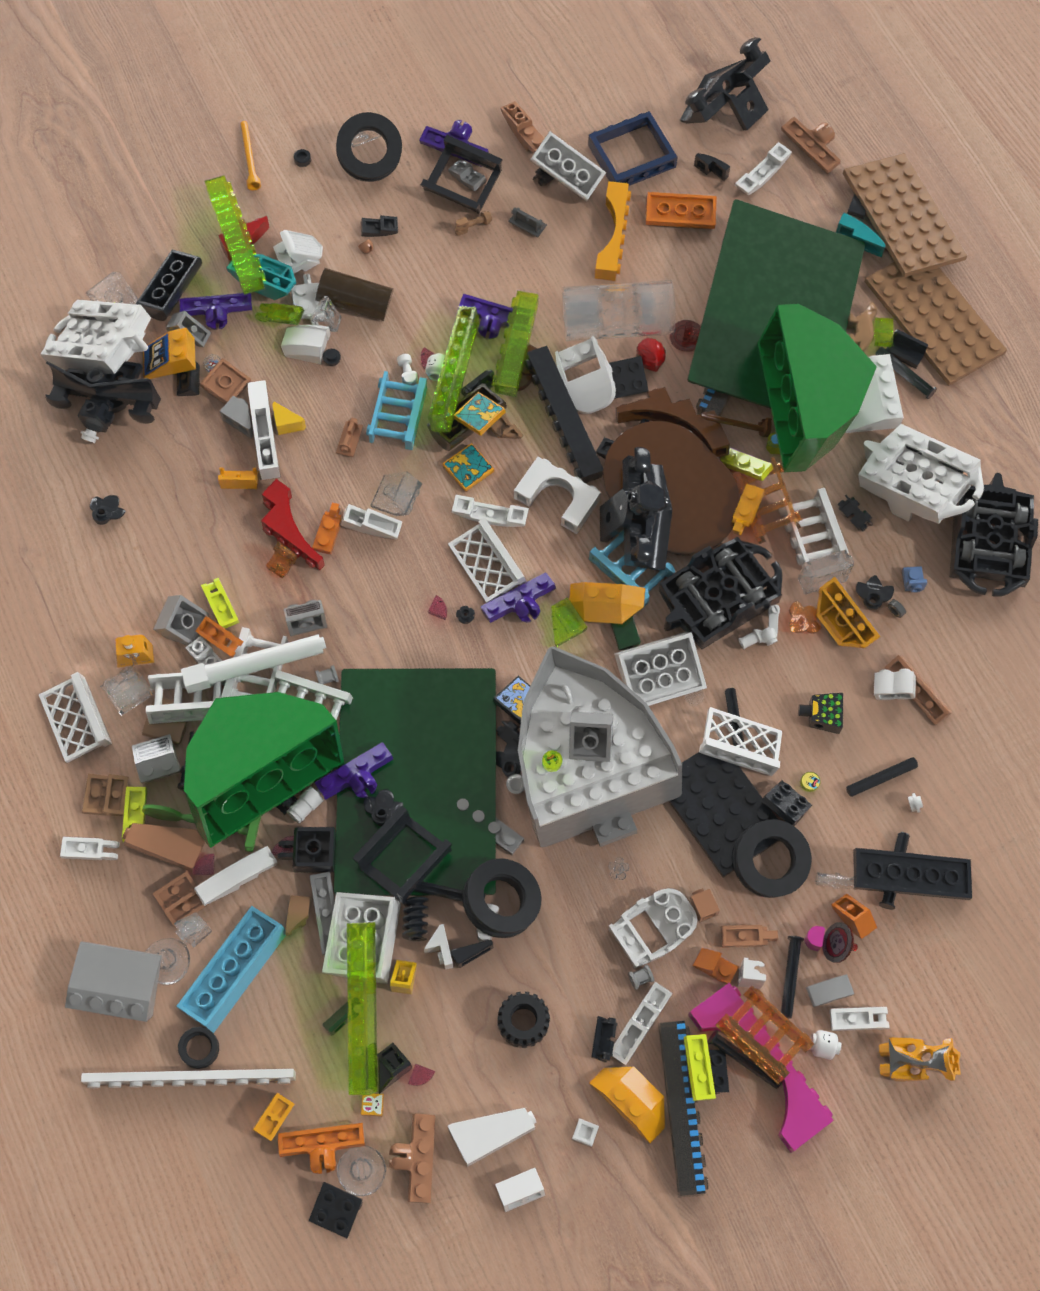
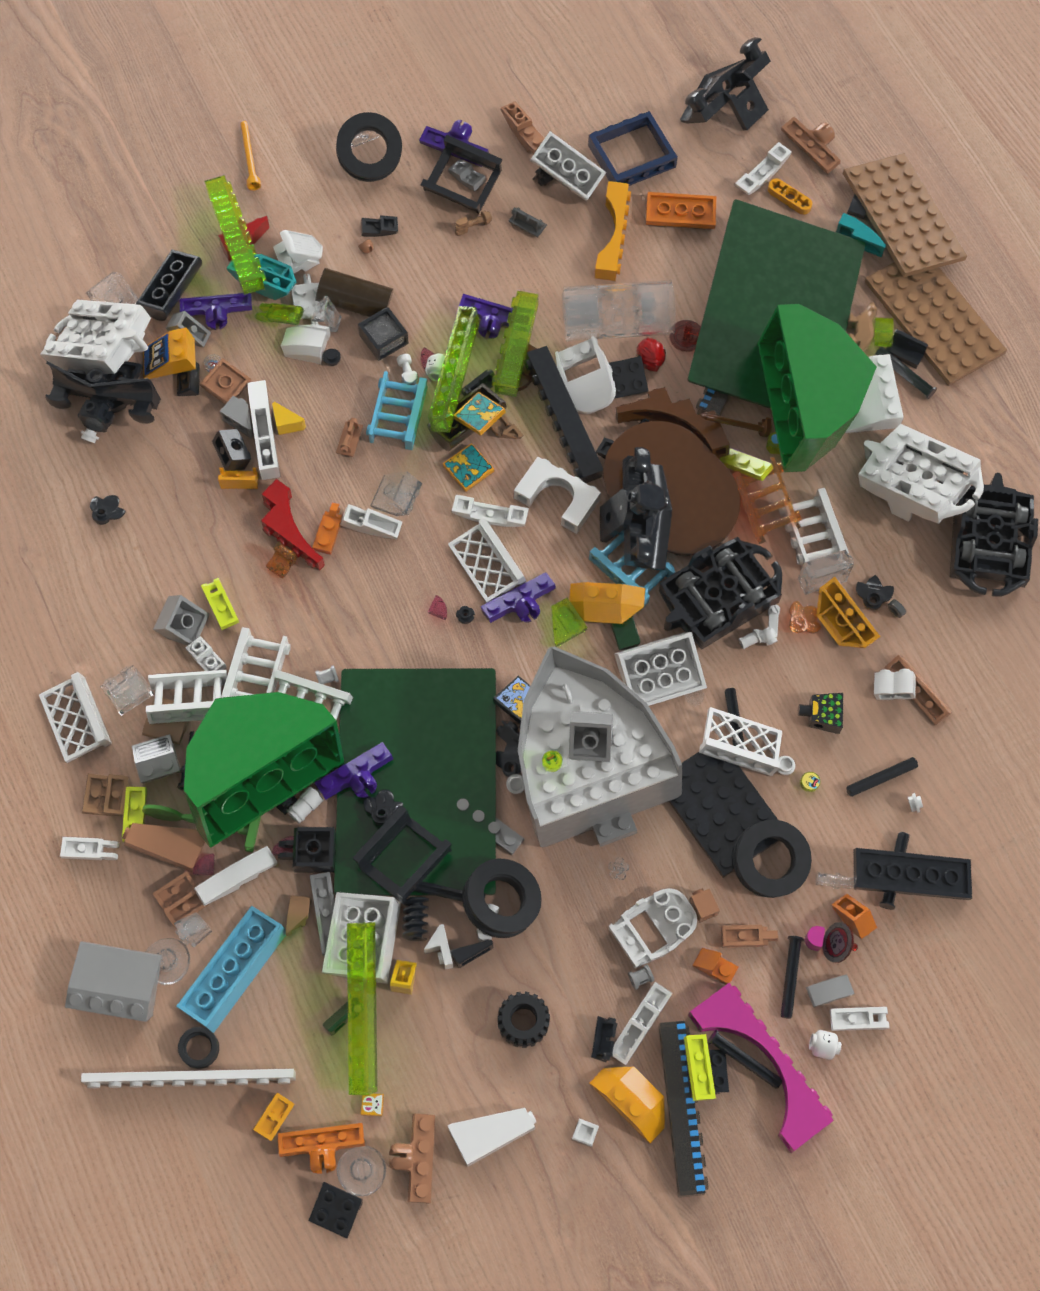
light orange torso [115,634,154,668] -> none
white brick [181,634,326,694] -> none
orange plate [195,616,244,658] -> none
light grey slope [284,600,328,636] -> none
black tile [293,149,311,167] -> none
black slope [376,1043,412,1094] -> none
clear pink tile [408,1064,435,1086] -> none
white hinge [495,1168,545,1212] -> none
black slope [694,153,730,181] -> none
clear orange fence [715,986,814,1084] -> none
light orange hinge [732,484,765,536] -> none
white hinge [738,957,766,989] -> none
black plate [761,780,812,826] -> none
black hinge [838,495,873,532] -> none
light orange hips [879,1037,961,1082] -> none
medium blue bracket [902,566,927,593] -> none
none -> black brick [212,429,251,471]
none -> piece [358,307,409,361]
none -> light orange beam [768,178,812,215]
none -> white plate [777,756,795,775]

